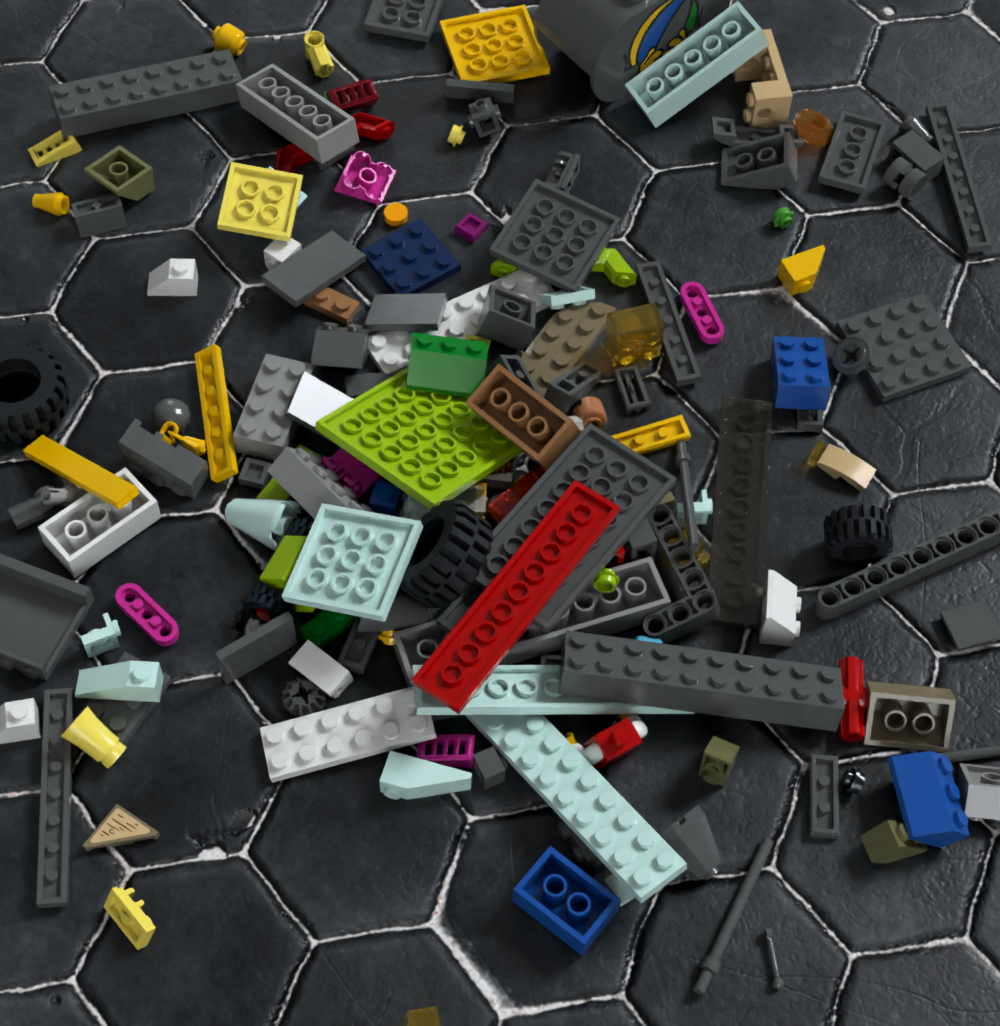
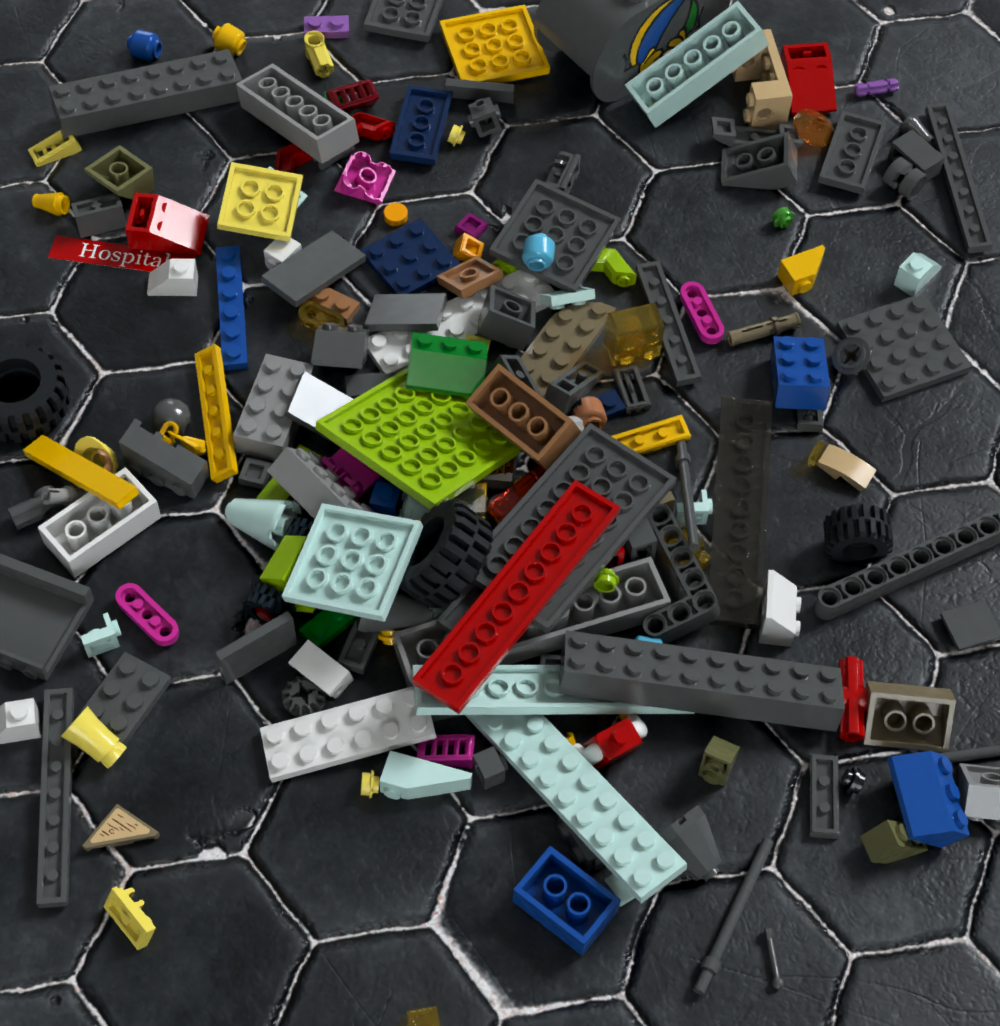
light aqua slope [75,661,164,702] -> none
none -> red sticker [48,235,196,272]
none -> light yellow piece [74,436,119,474]
none -> red slope [125,193,210,255]
none -> blue head [127,29,162,62]
none -> blue plate [215,245,248,371]
none -> clear yellow plate [298,302,345,331]
none -> medium lavender plate [304,15,349,39]
none -> light yellow plate [360,770,379,799]
none -> dark blue plate [389,85,453,166]
none -> medium nougat plate [436,256,504,299]
none -> light orange slope [452,233,484,261]
none -> medium azure head [522,233,555,271]
none -> dark blue plate [595,389,626,421]
none -> dark tan pin [726,312,801,347]
none -> red slope [780,42,837,115]
none -> medium lavender axle [854,78,899,97]
none -> light aqua slope [894,252,942,296]

